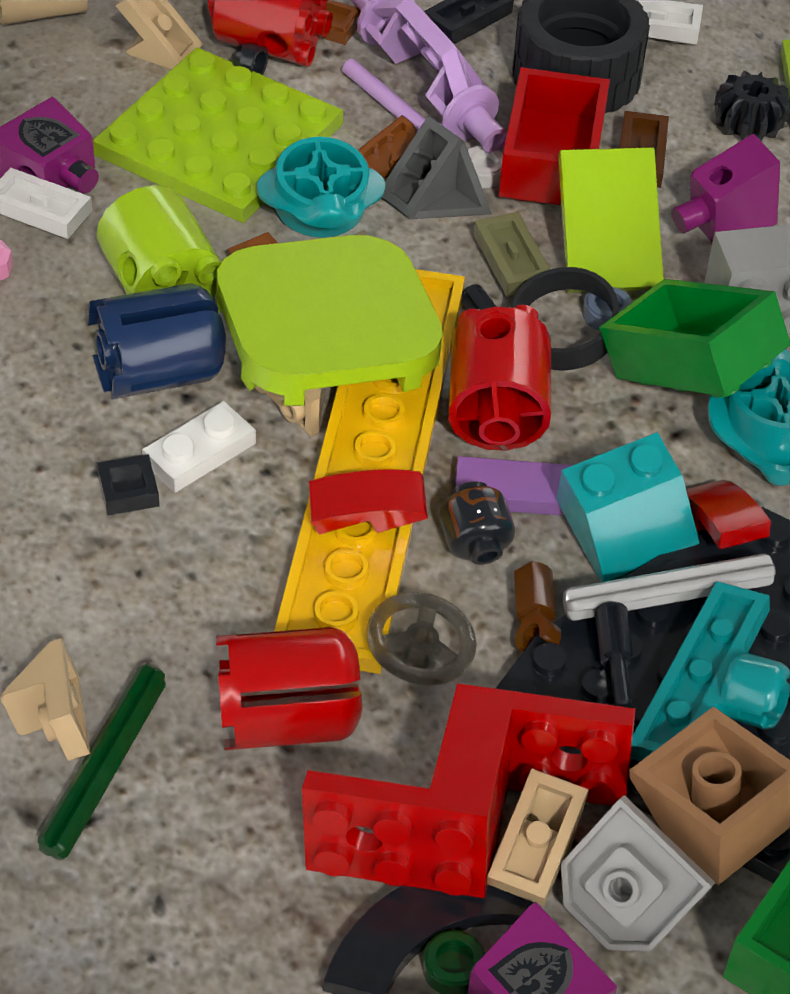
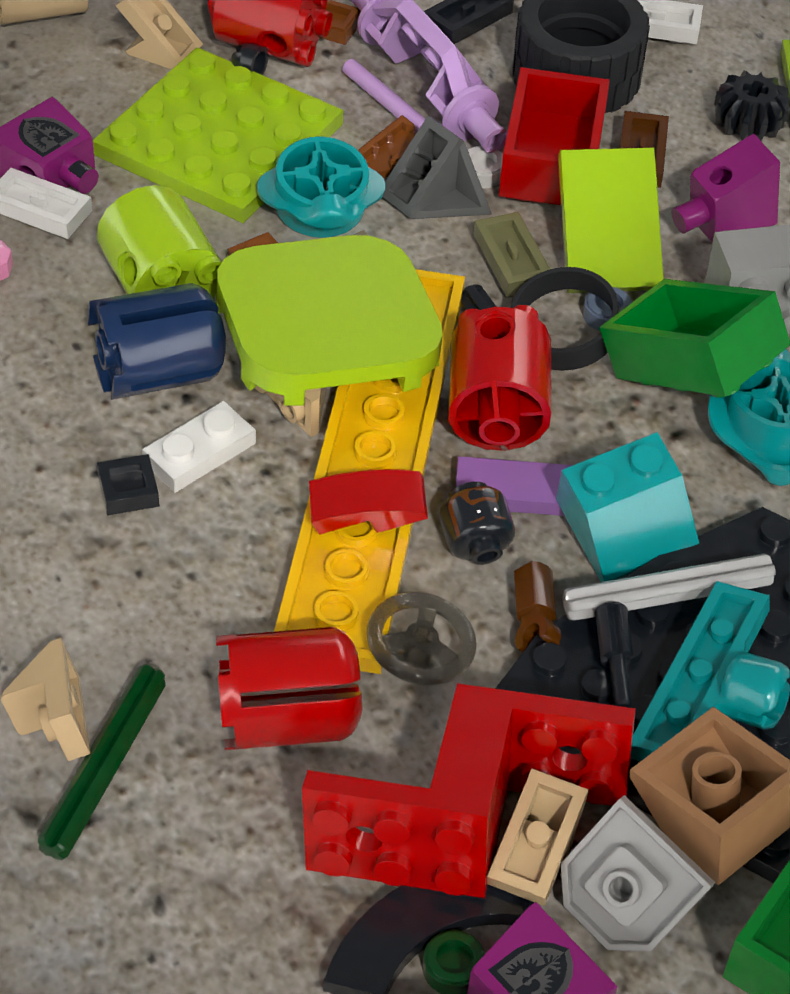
red slope [686,479,771,549] -> none

